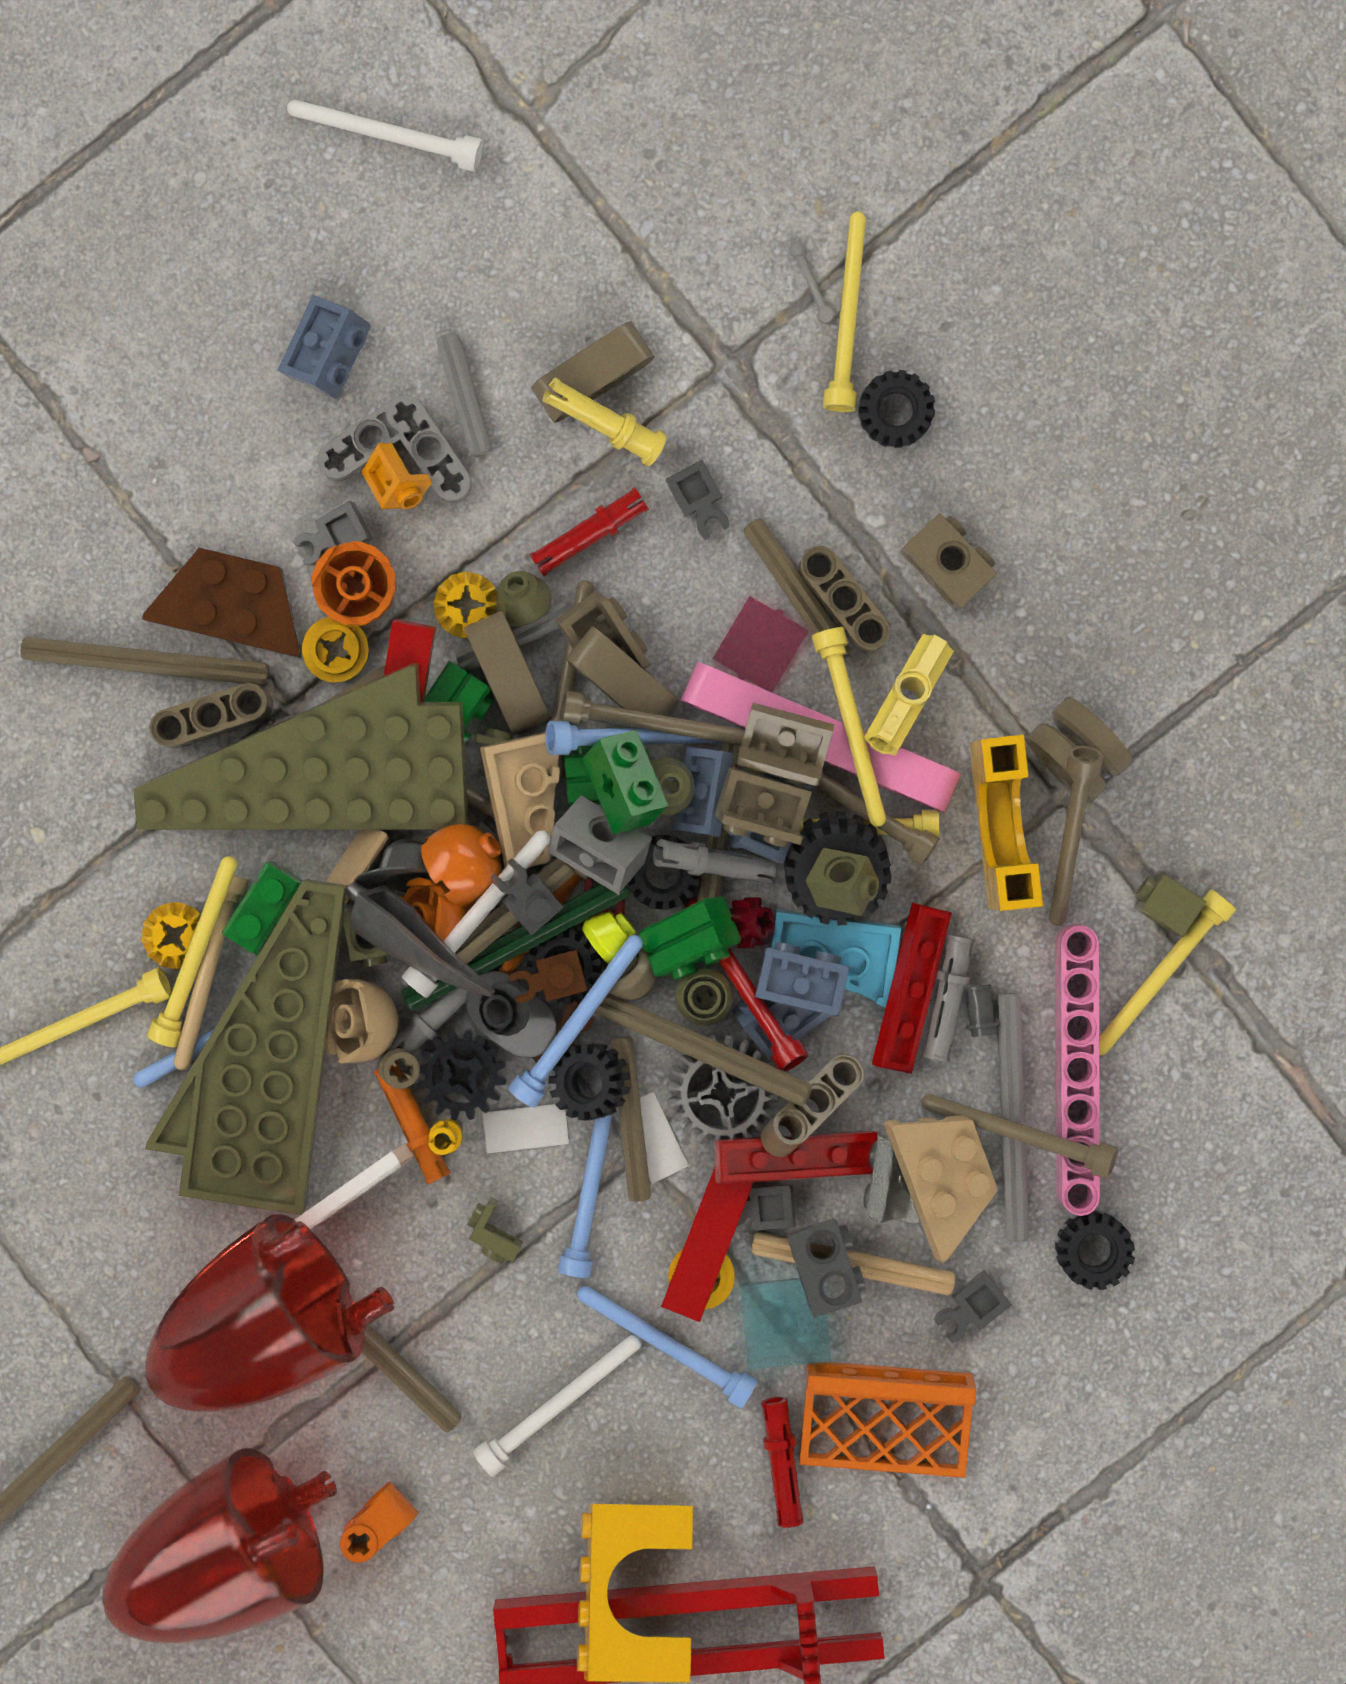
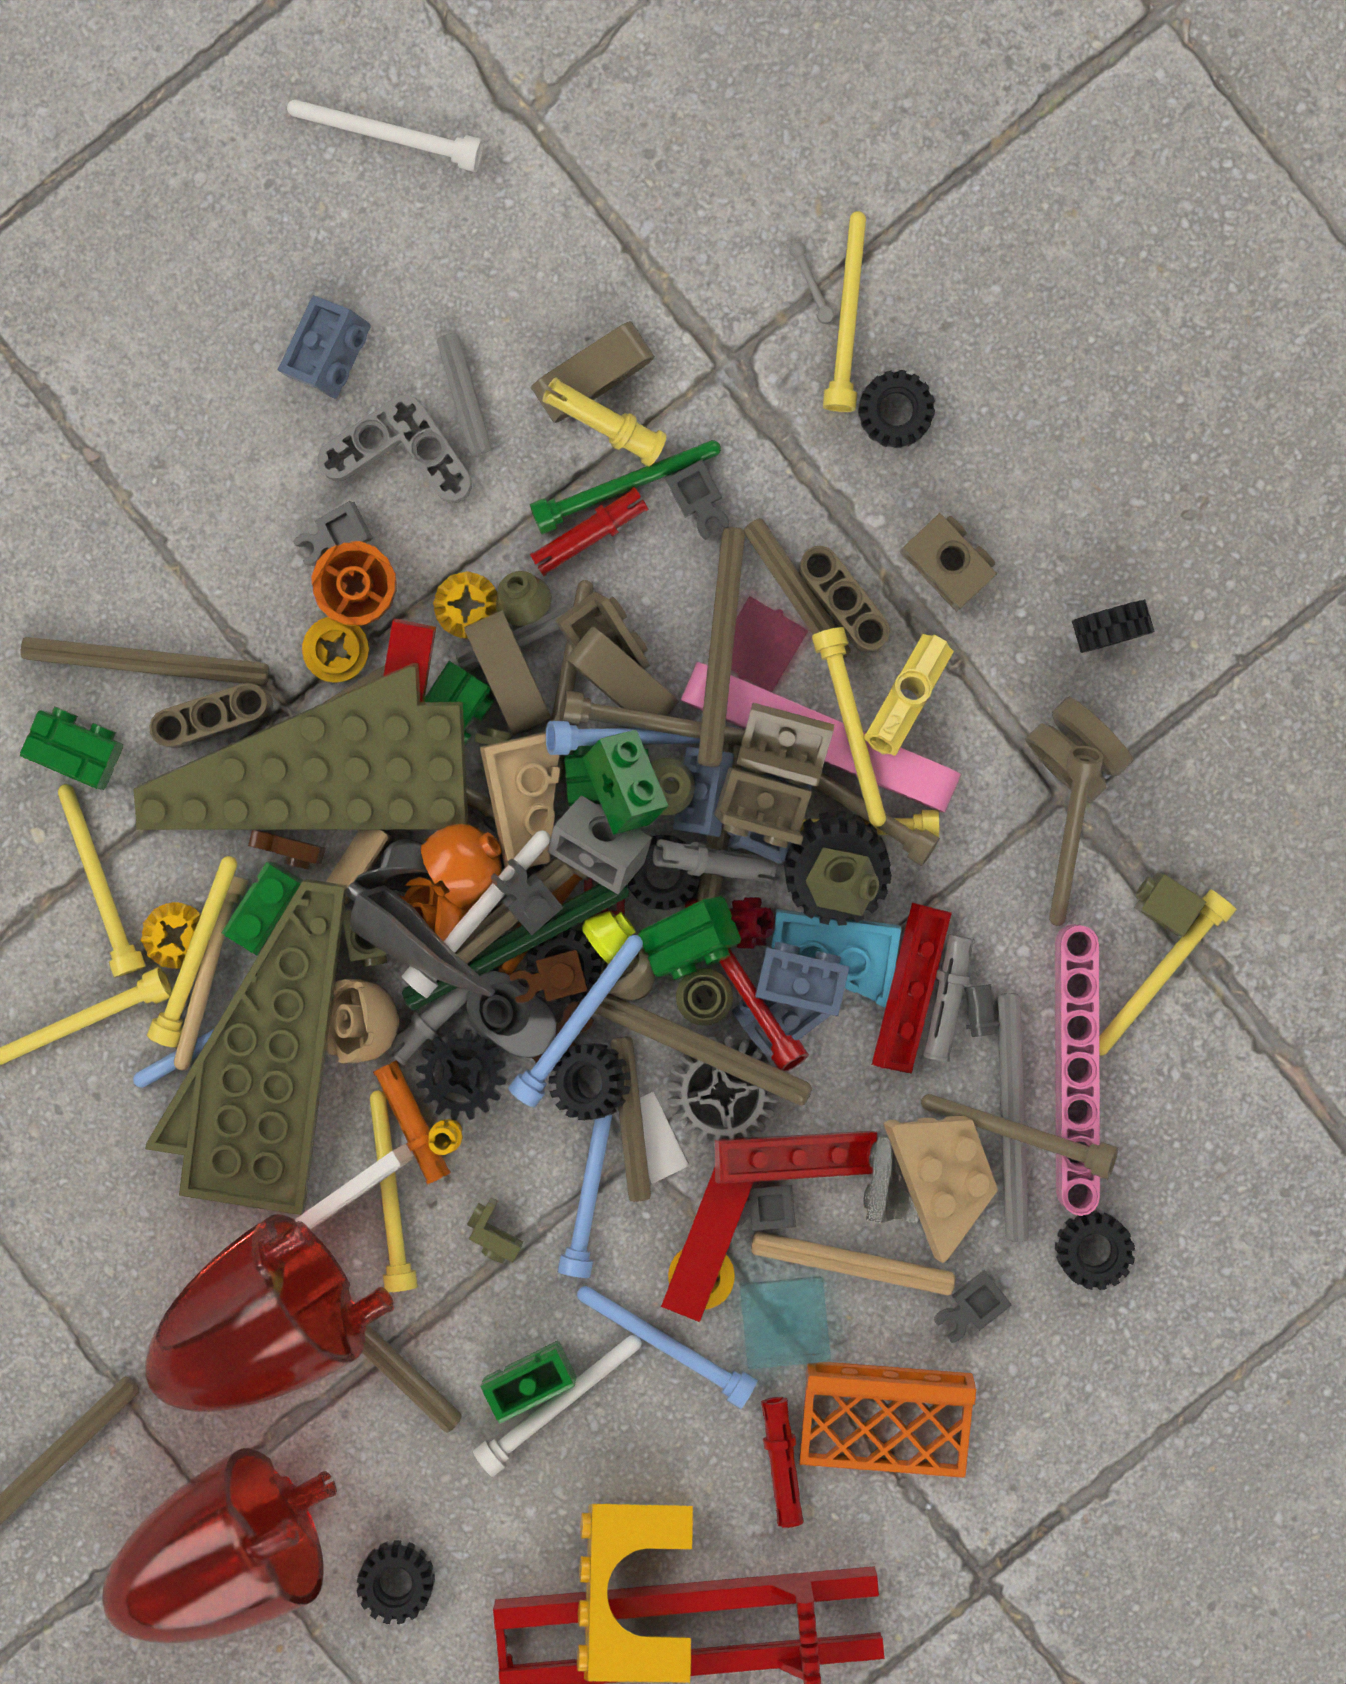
reddish brown wing [142,548,302,658] -> none
orange piece [340,1481,419,1563] -> none
light orange bracket [361,443,432,510] -> none
dark tan bush [378,1048,420,1089] -> none
white sticker [482,1104,569,1154] -> none
dark tan beam [761,1054,864,1157] -> none
dark grey brick [786,1218,866,1318] -> none
yellow arch [969,735,1043,911] -> none
none -> green brick [20,706,124,790]
none -> light yellow piece [58,784,146,978]
none -> reddish brown plate [248,830,326,870]
none -> black tyre [356,1540,435,1624]
none -> light yellow piece [370,1090,418,1292]
none -> green brick [480,1340,577,1424]
none -> green piece [529,440,721,535]
none -> dark tan axle [698,527,745,767]
none -> black tyre [1072,599,1155,653]

